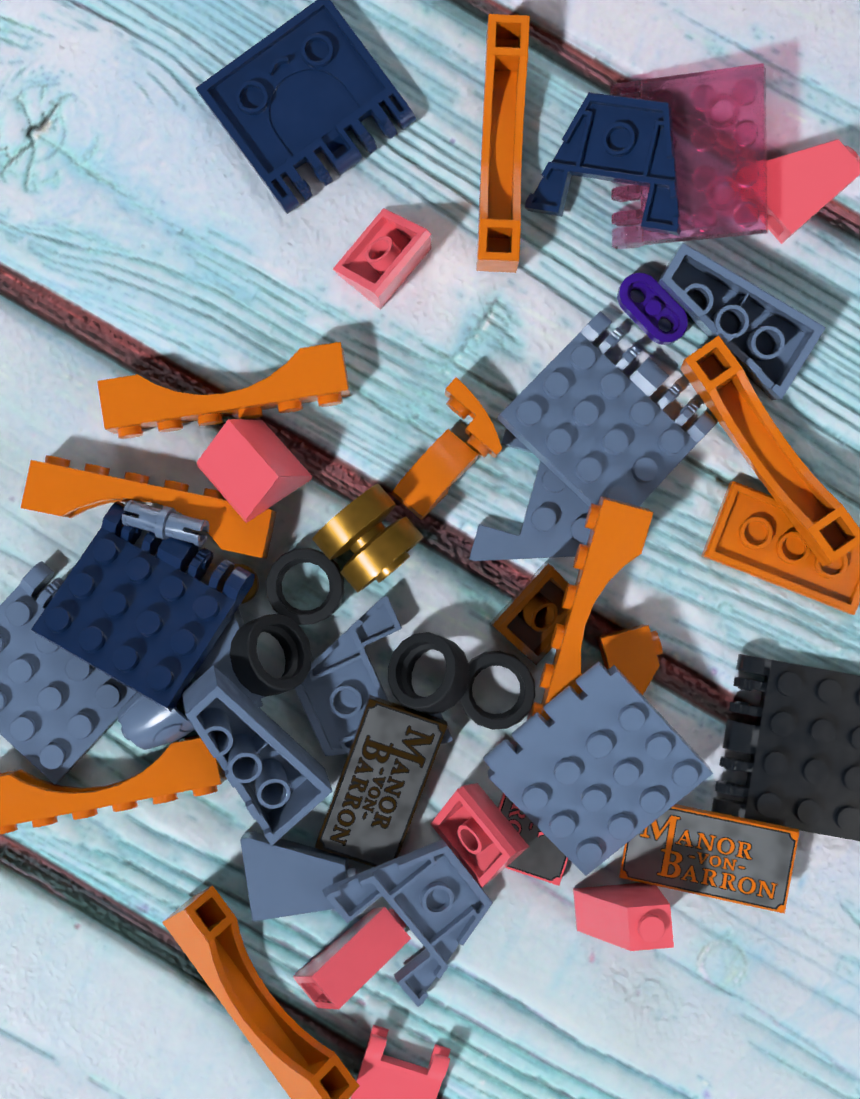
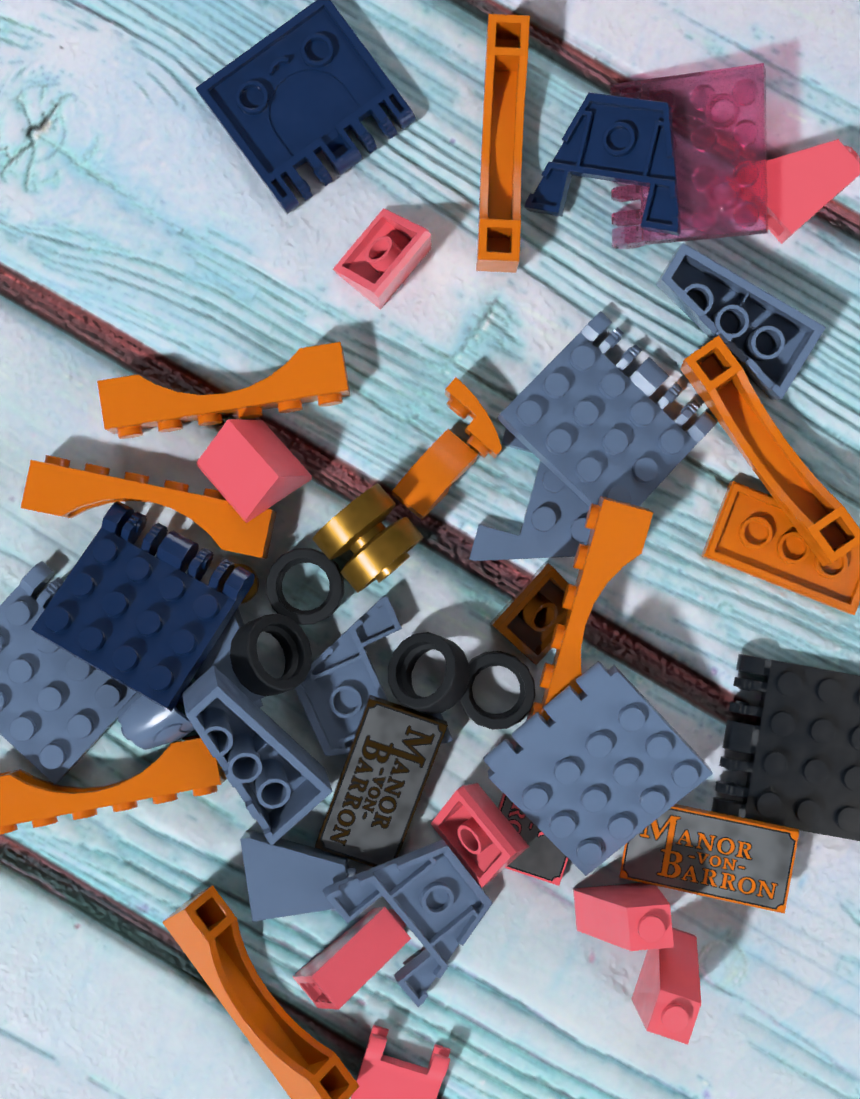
sand blue pin [122,500,209,547] -> none
orange slope [596,624,663,695] -> none
dark purple plate [617,273,688,345] -> none
none -> coral slope [631,928,701,1045]

